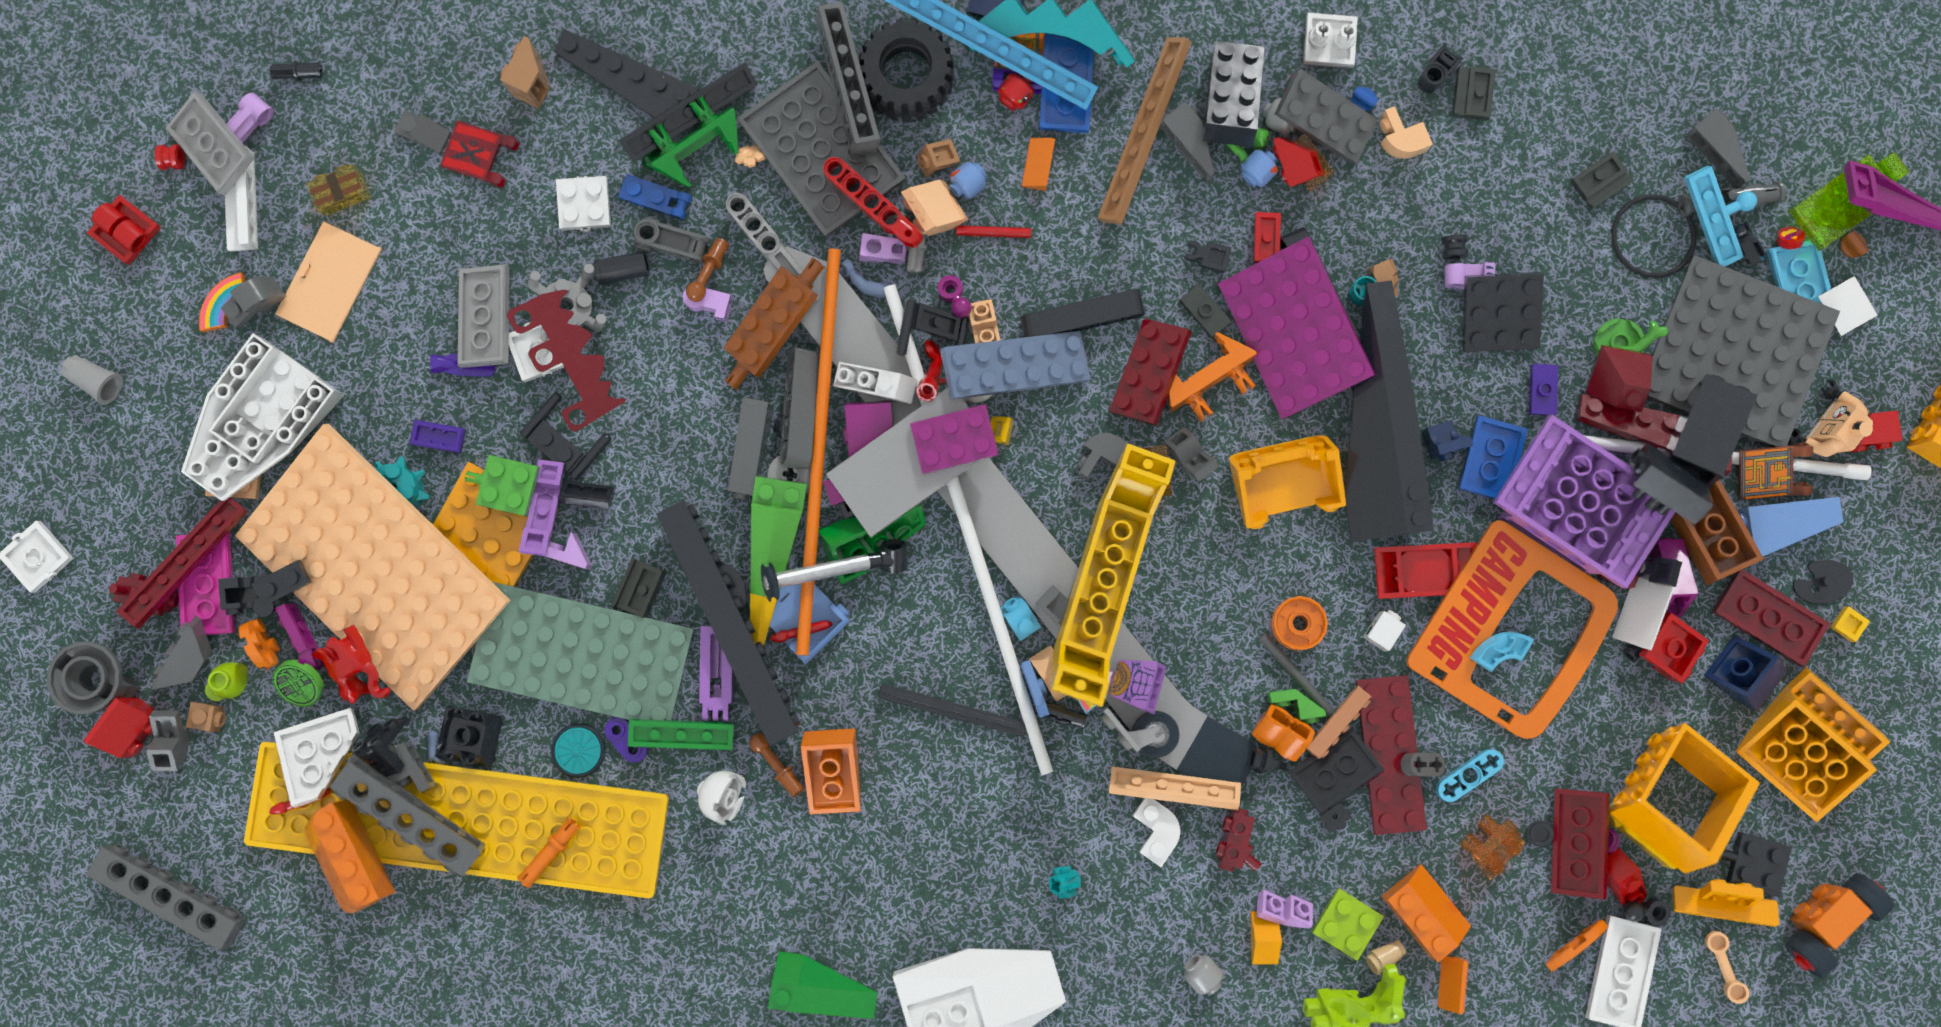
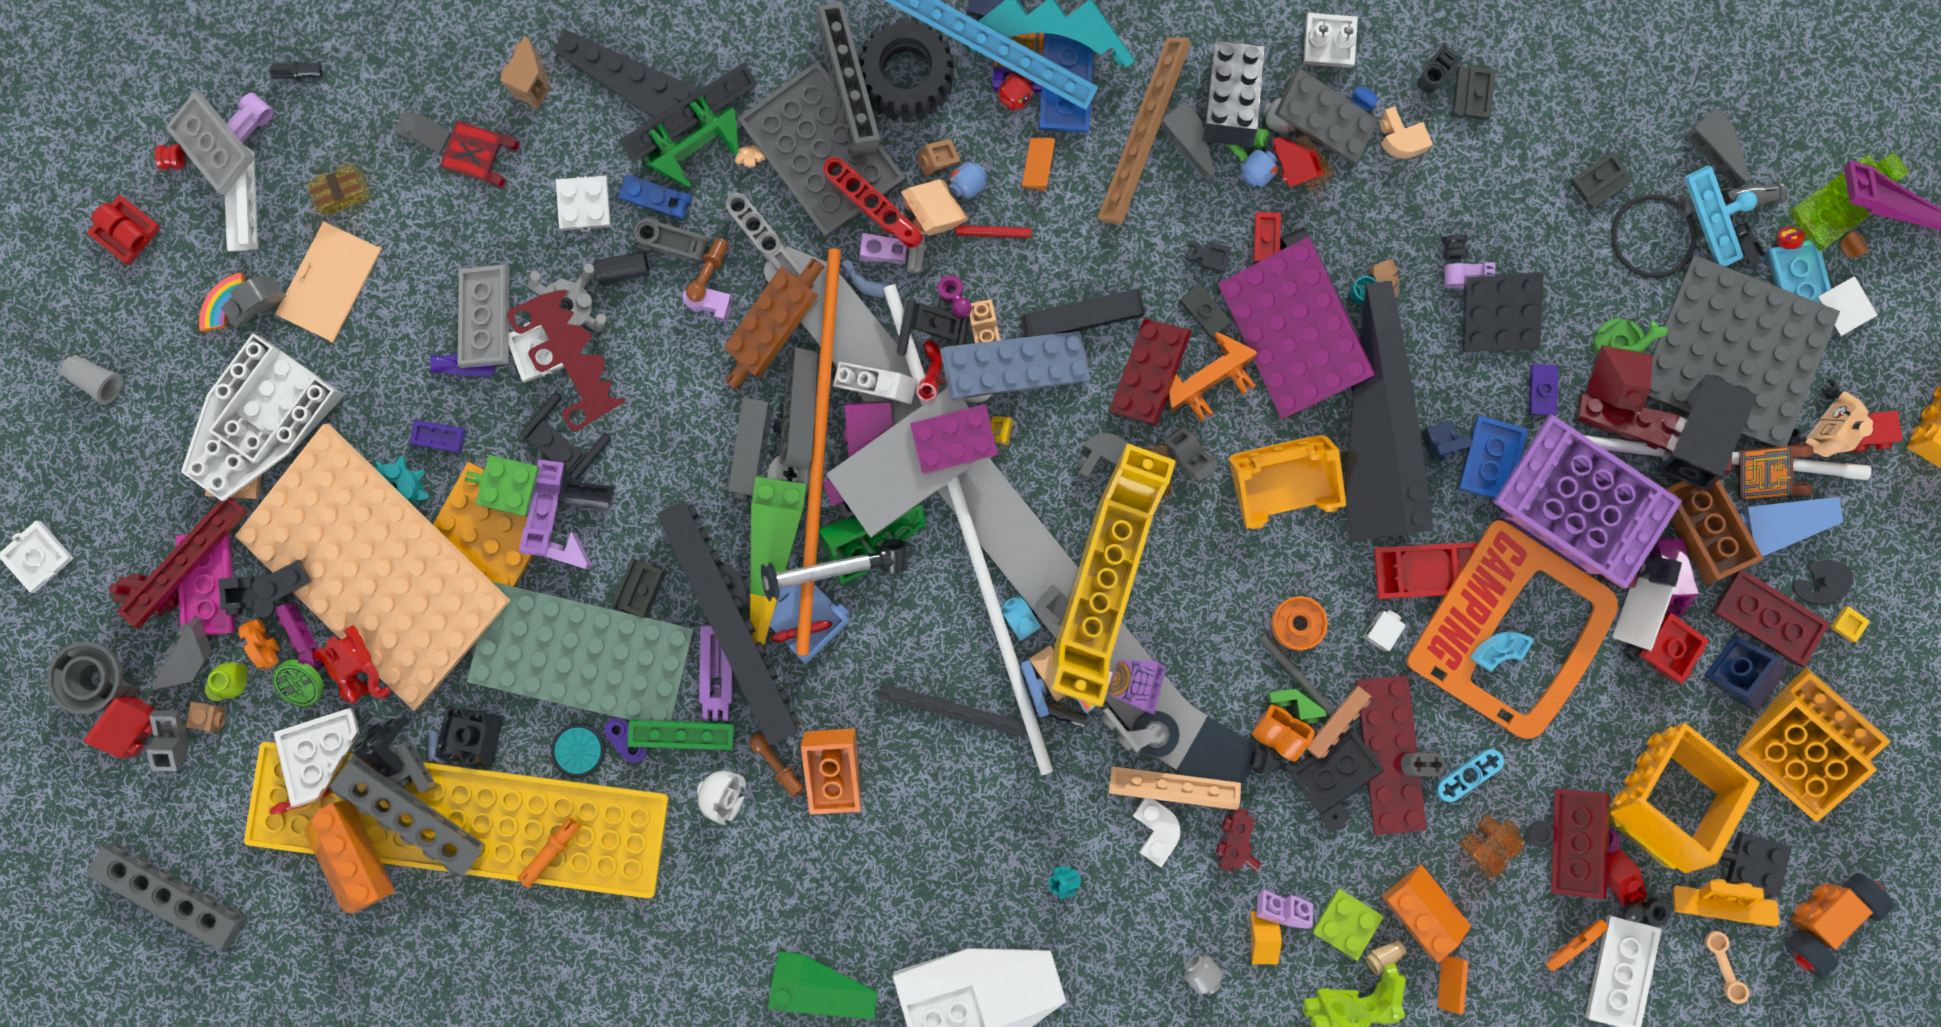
black piece [1630,443,1714,524] -> none

